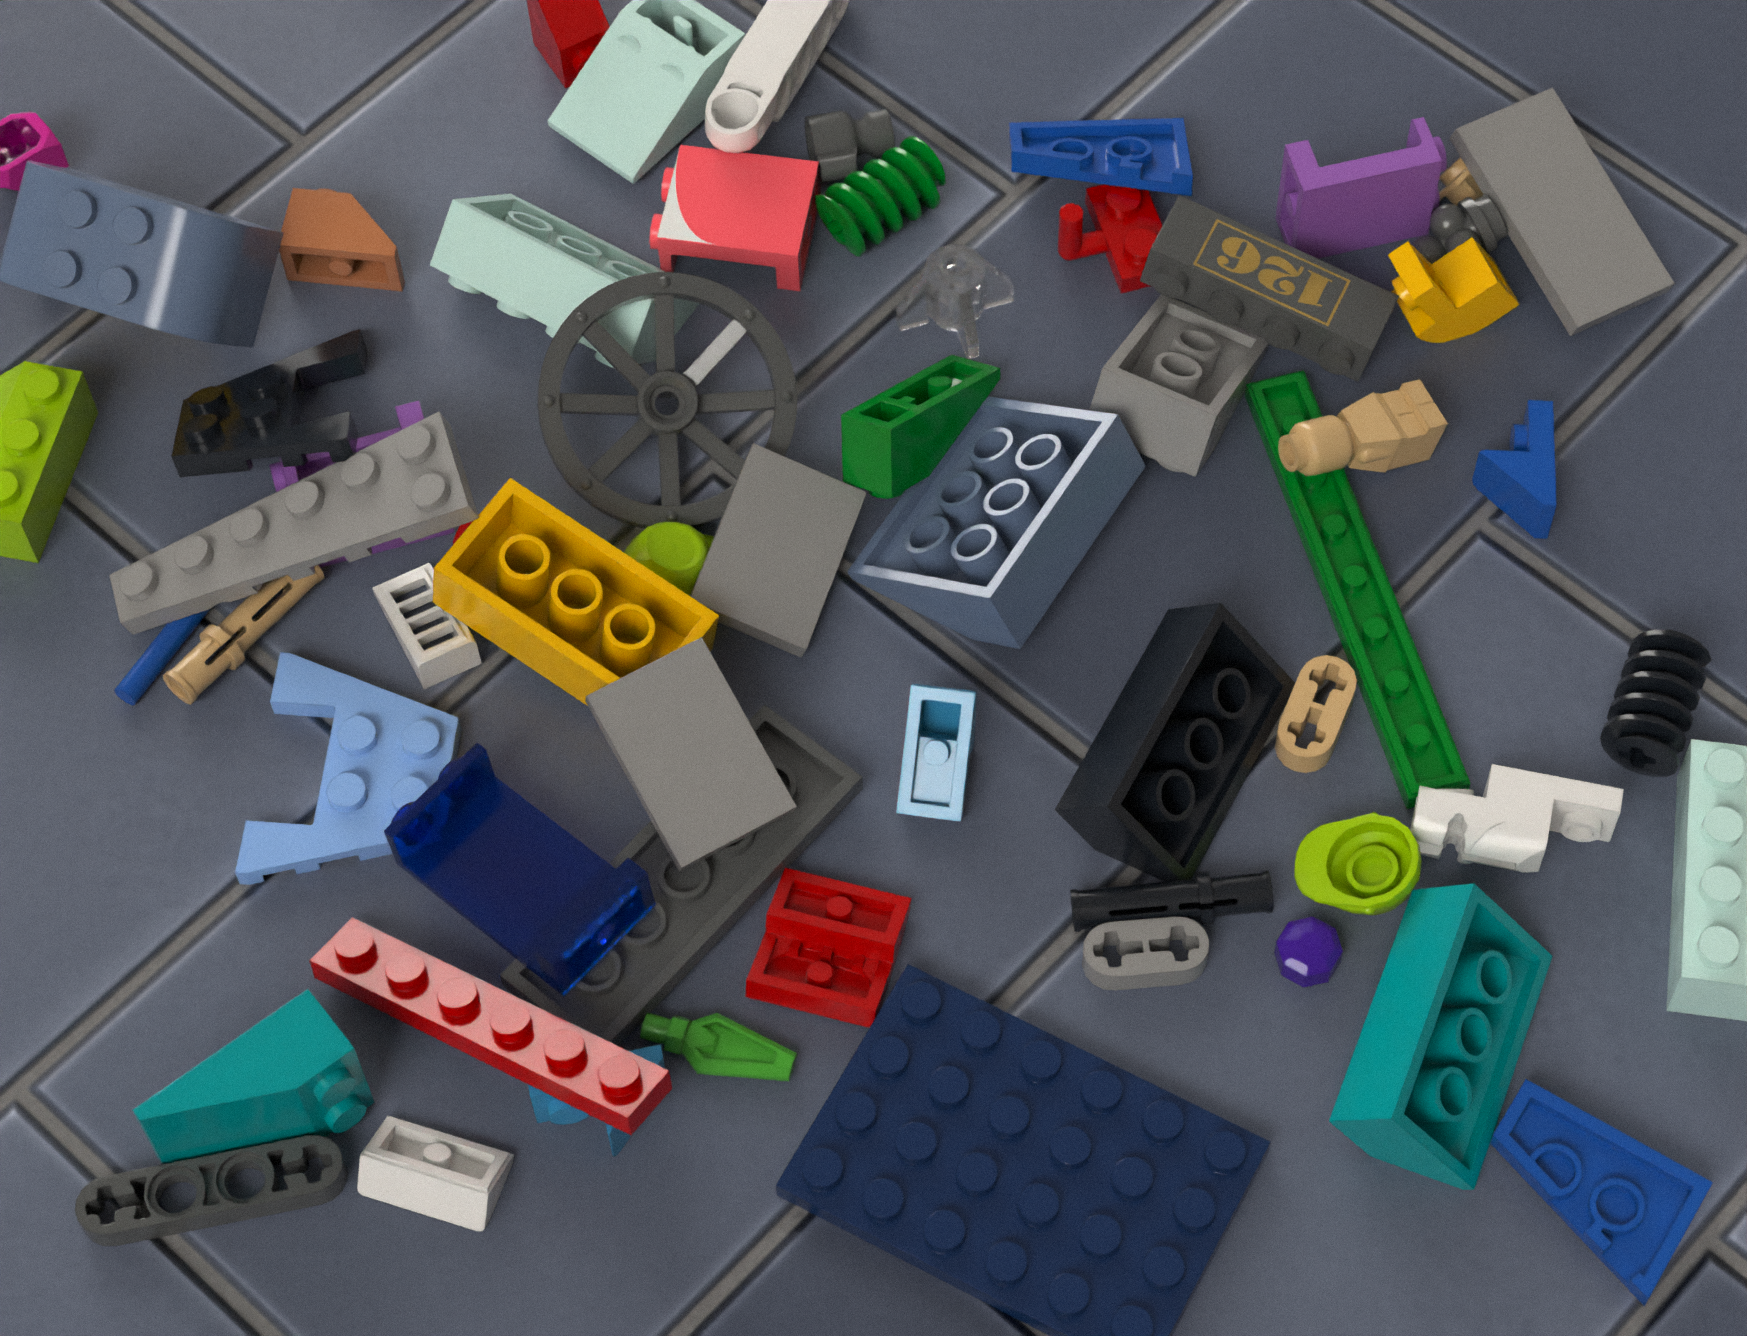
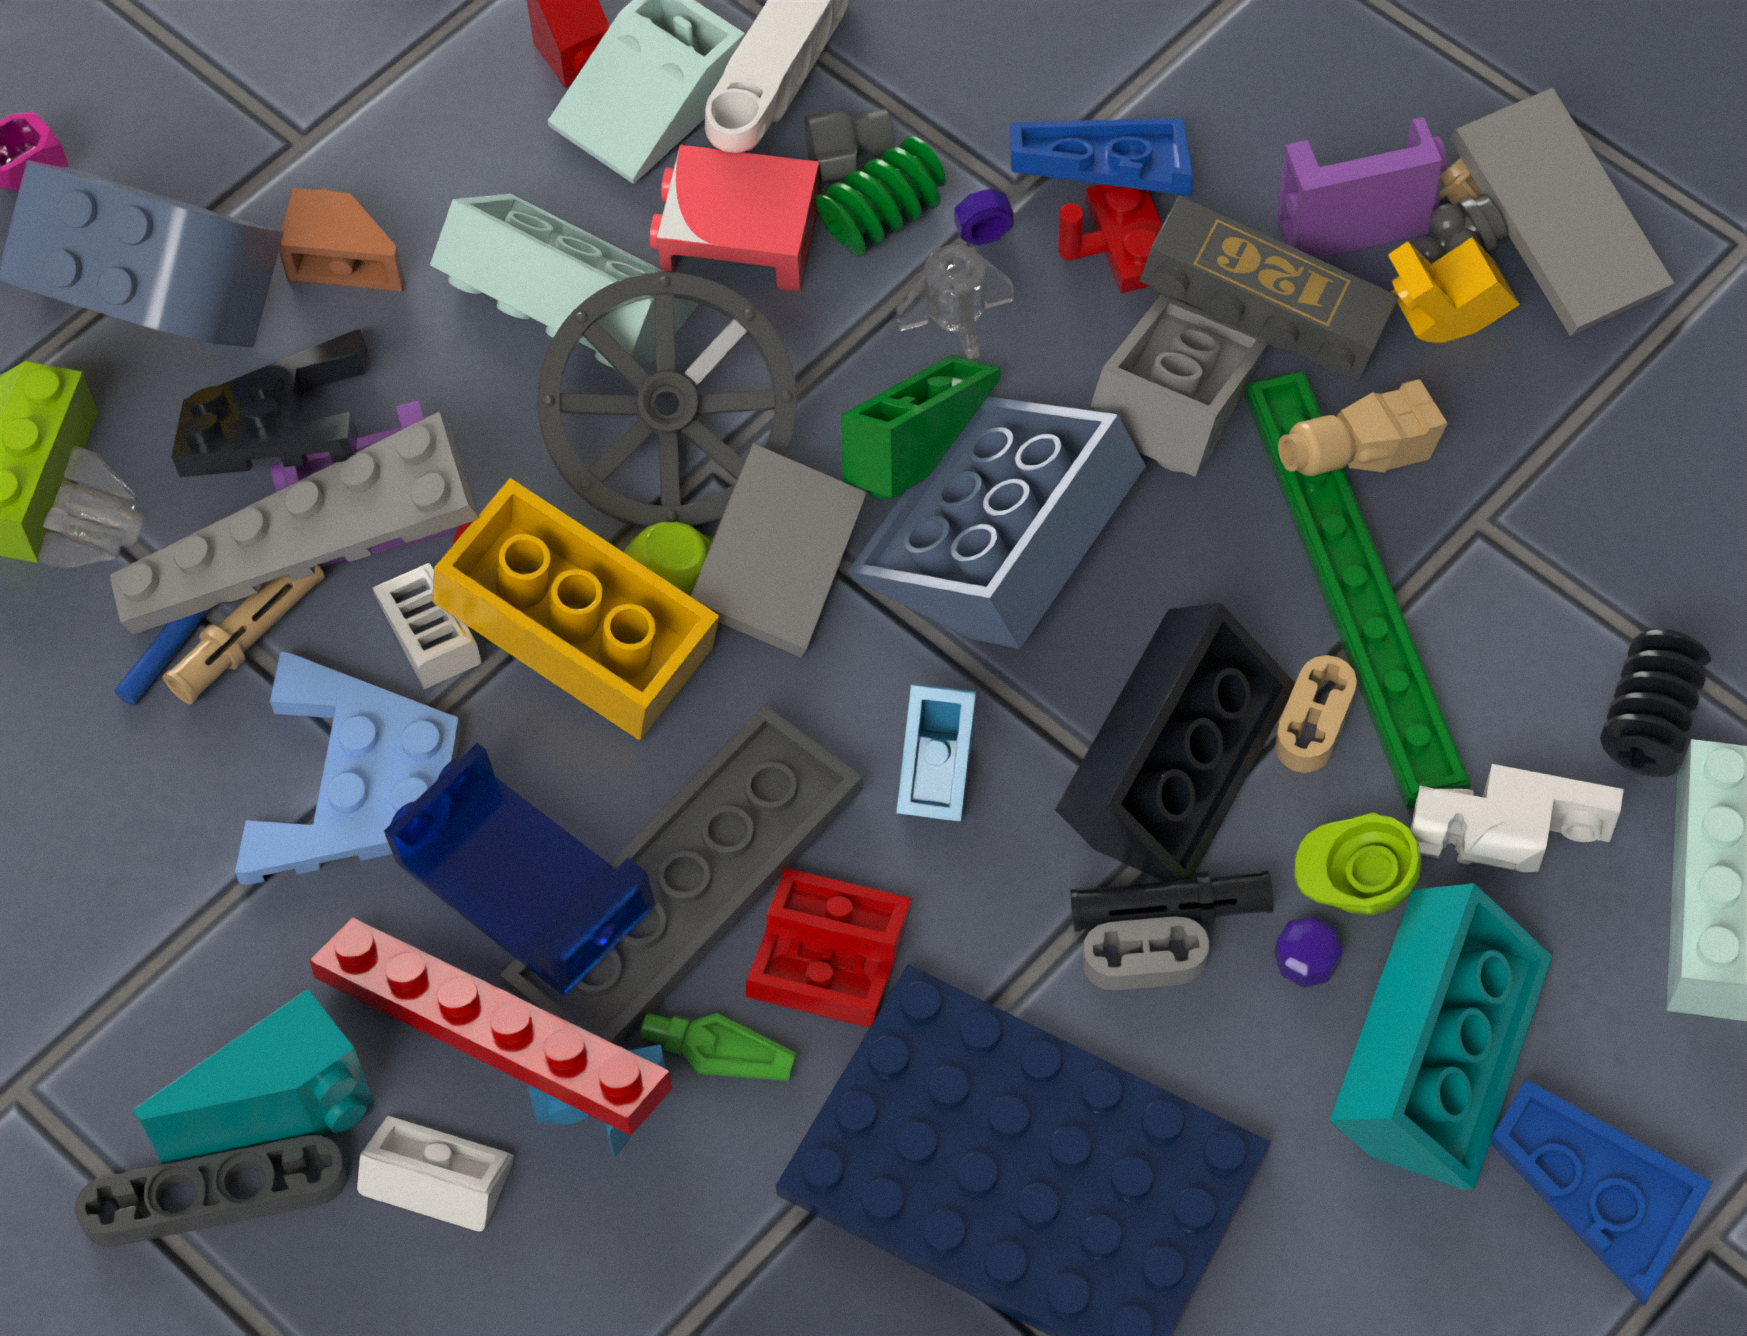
light grey tile [585,637,797,872] -> none
blue slope [1472,400,1557,539] -> none
none -> clear brick [37,446,146,569]
none -> dark purple tile [954,188,1014,246]

